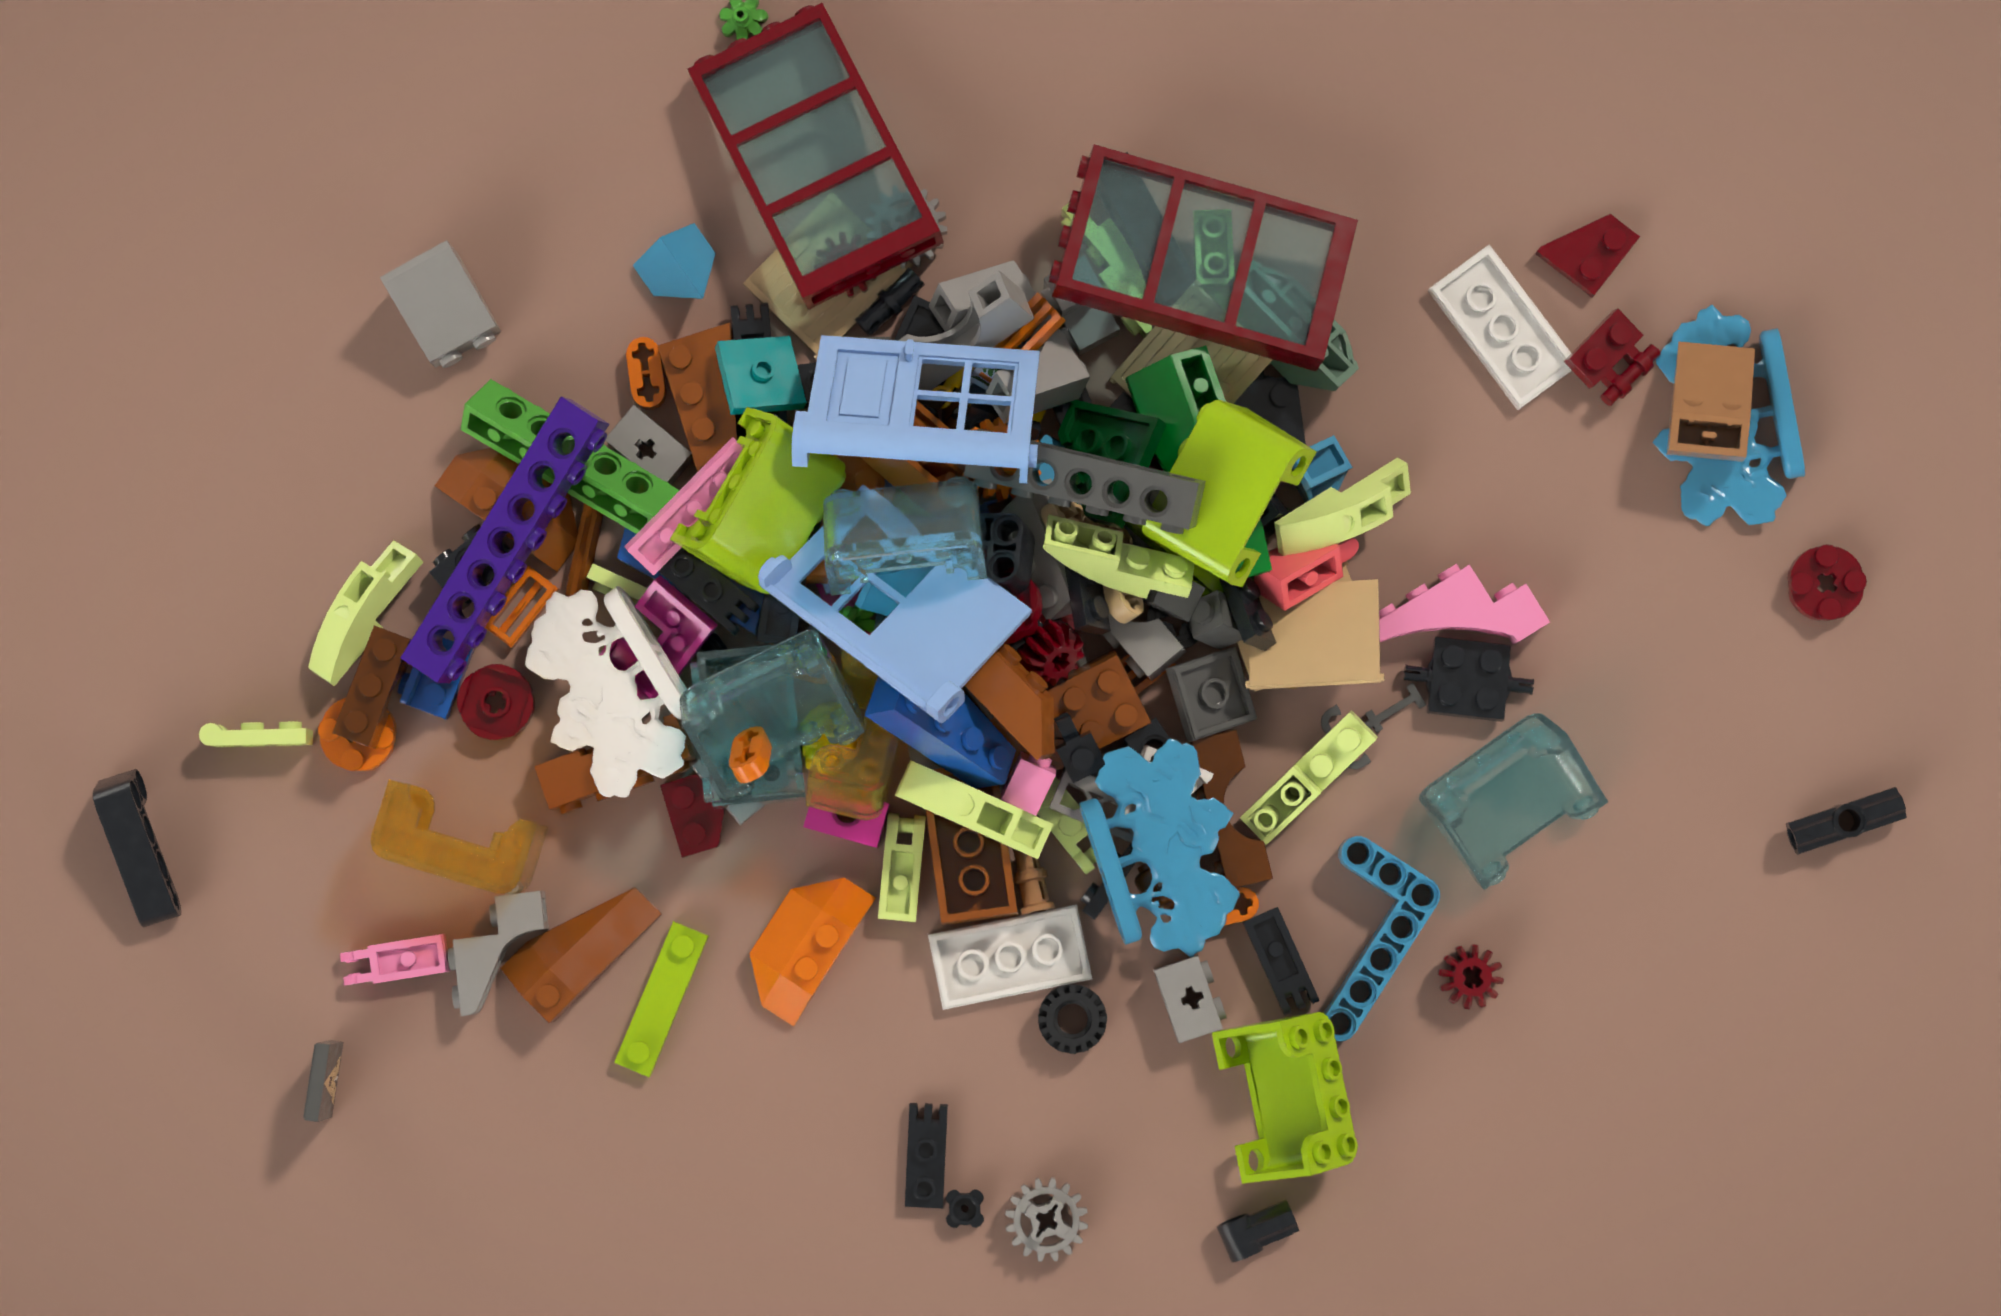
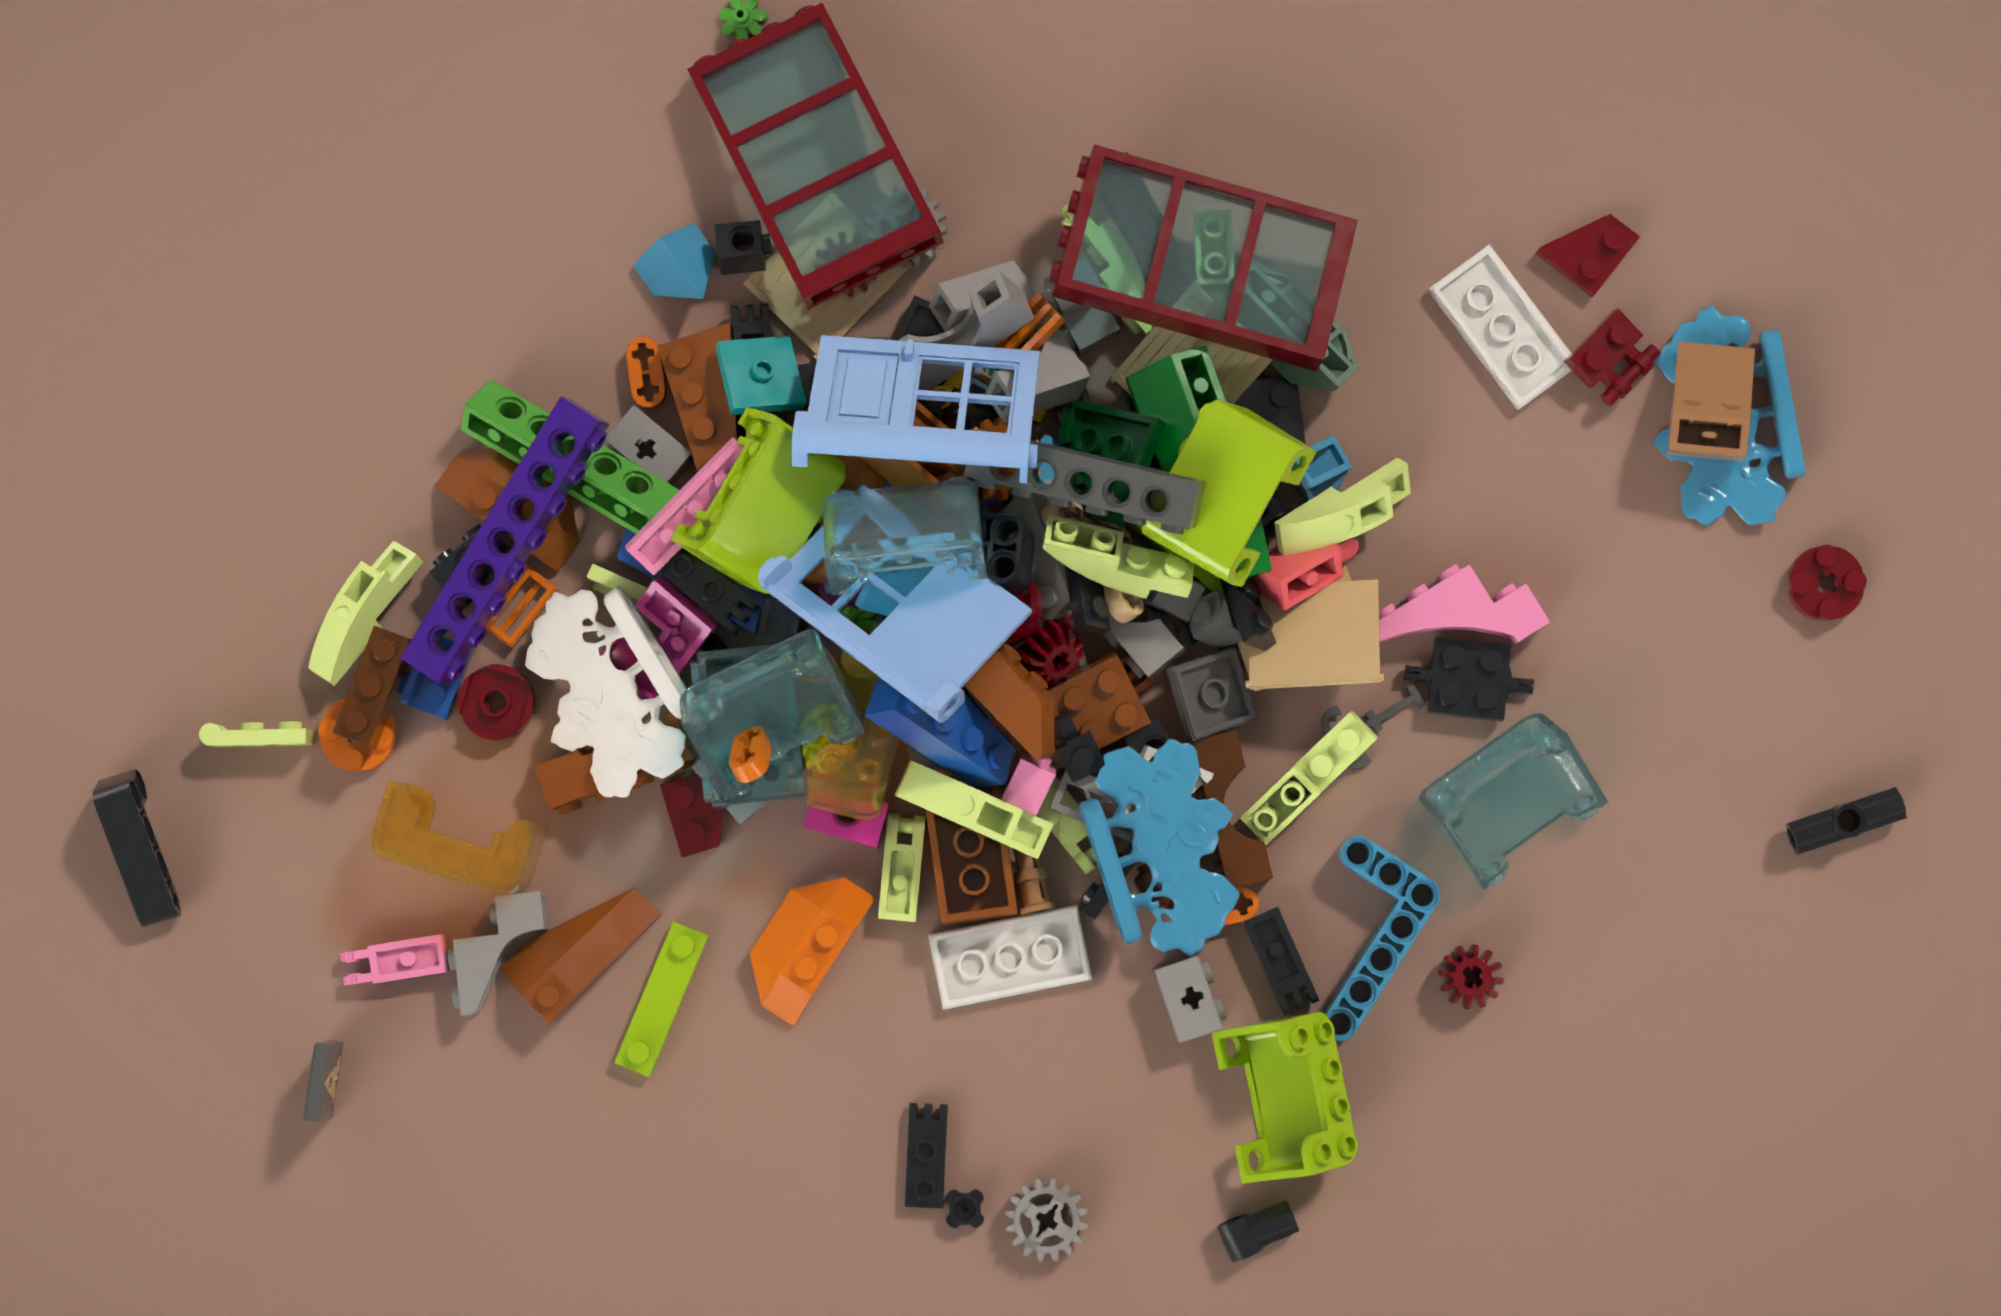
light grey slope [380,240,501,368] -> none
dark orange axle [565,503,603,597] -> none
black pin [854,267,925,337] -> none
black tyre [1038,984,1107,1054] -> none
none -> black brick [715,220,772,275]

